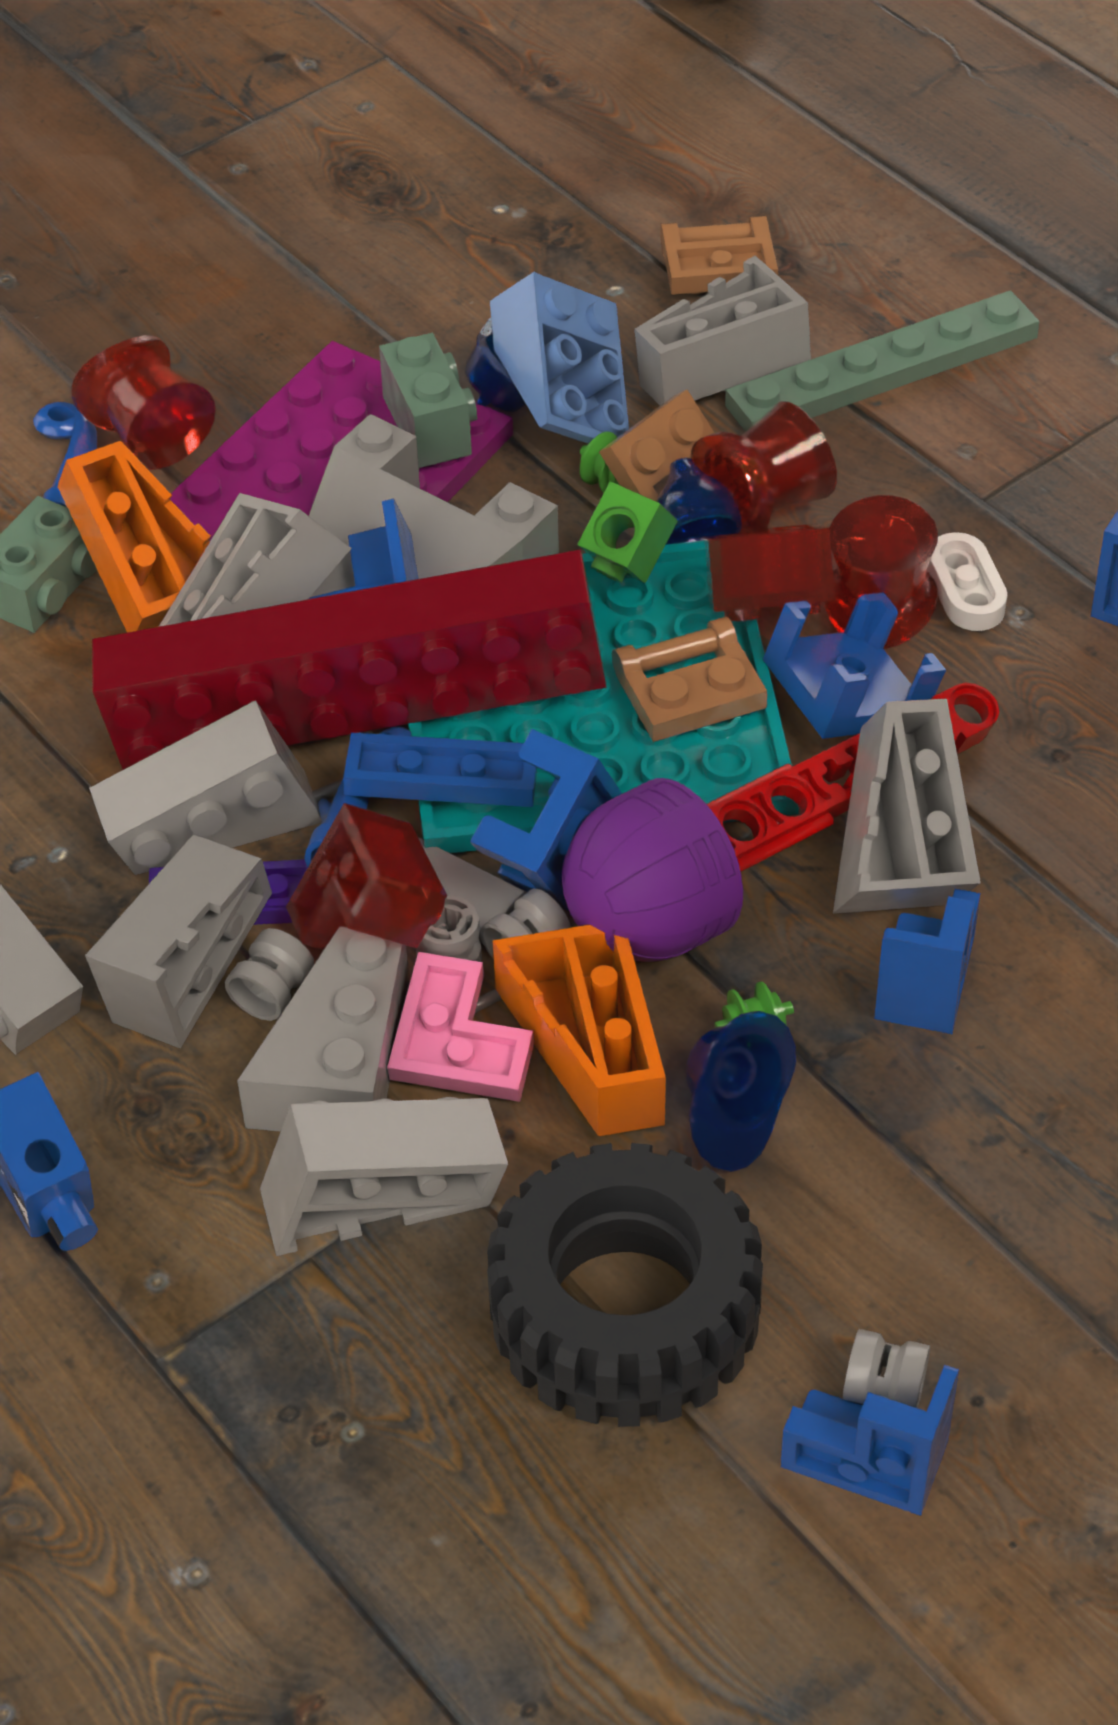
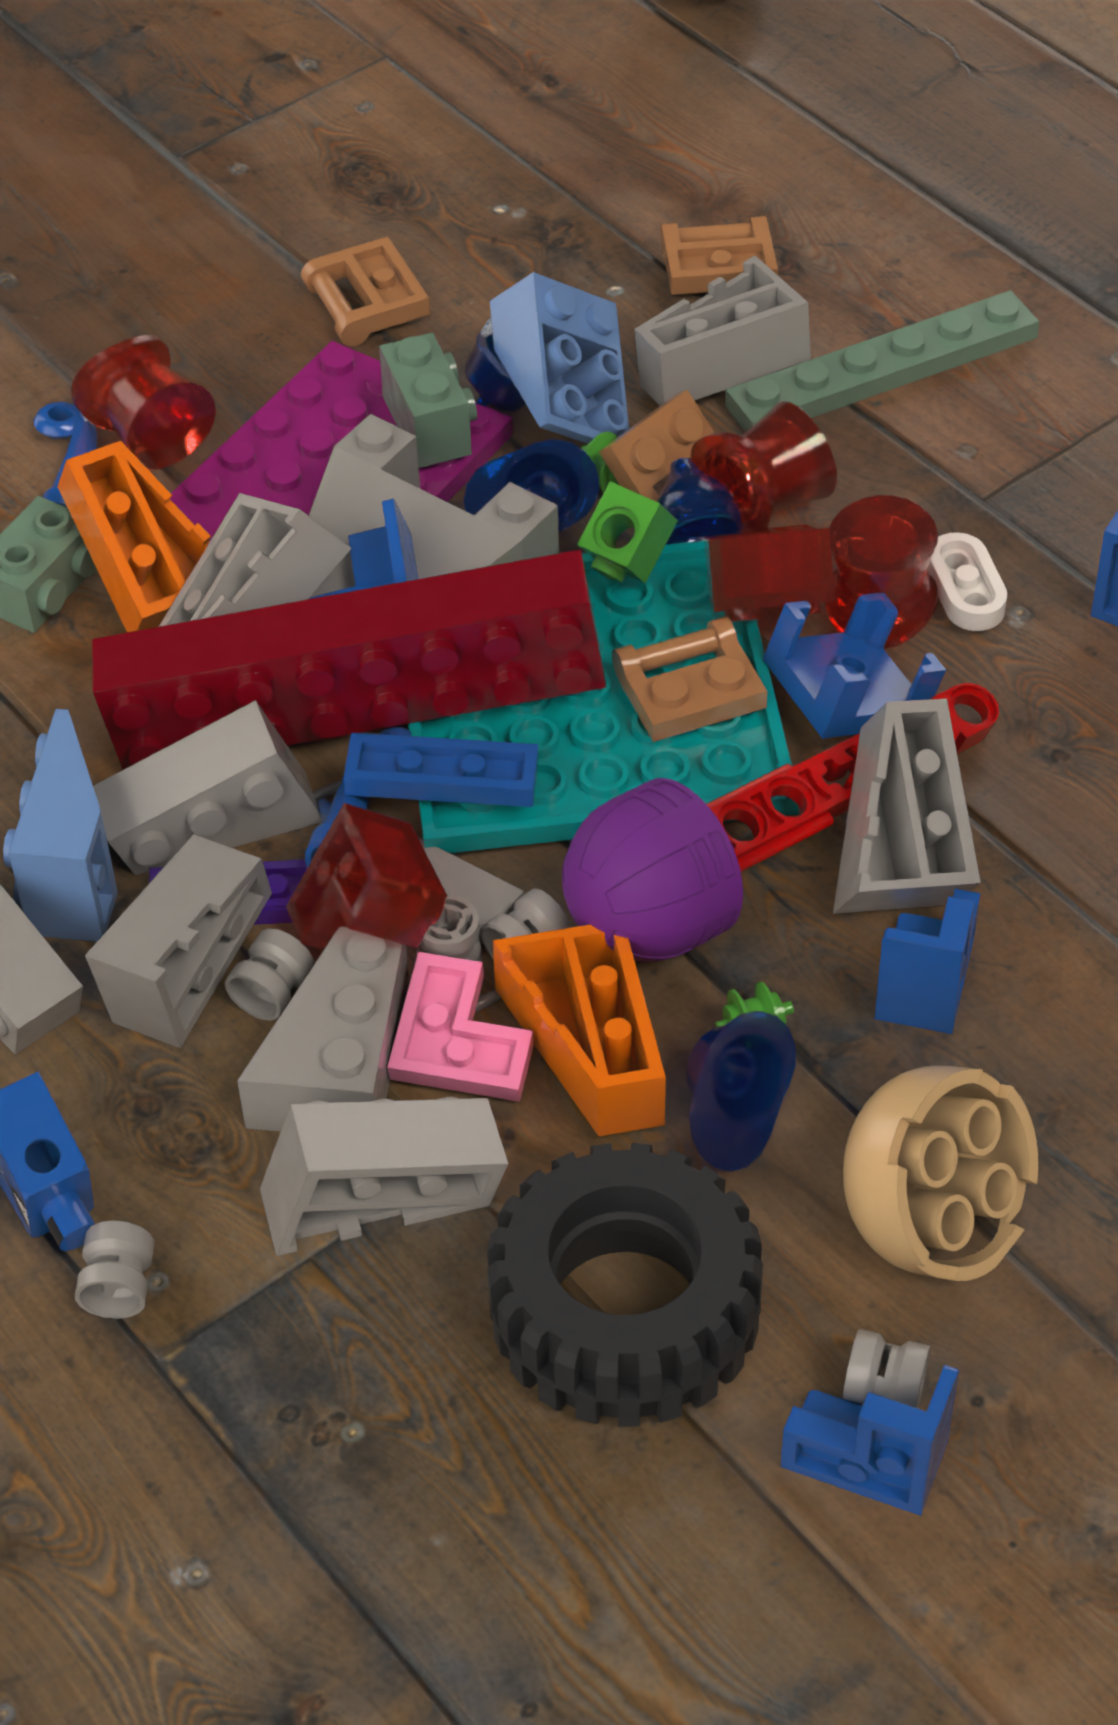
blue panel [470,729,622,911] -> none
none -> medium blue slope [3,709,118,942]
none -> light grey wheel [75,1220,155,1319]
none -> medium nougat plate [301,236,430,347]
none -> clear blue piece [463,439,599,532]
none -> tan cylinder [843,1065,1038,1281]

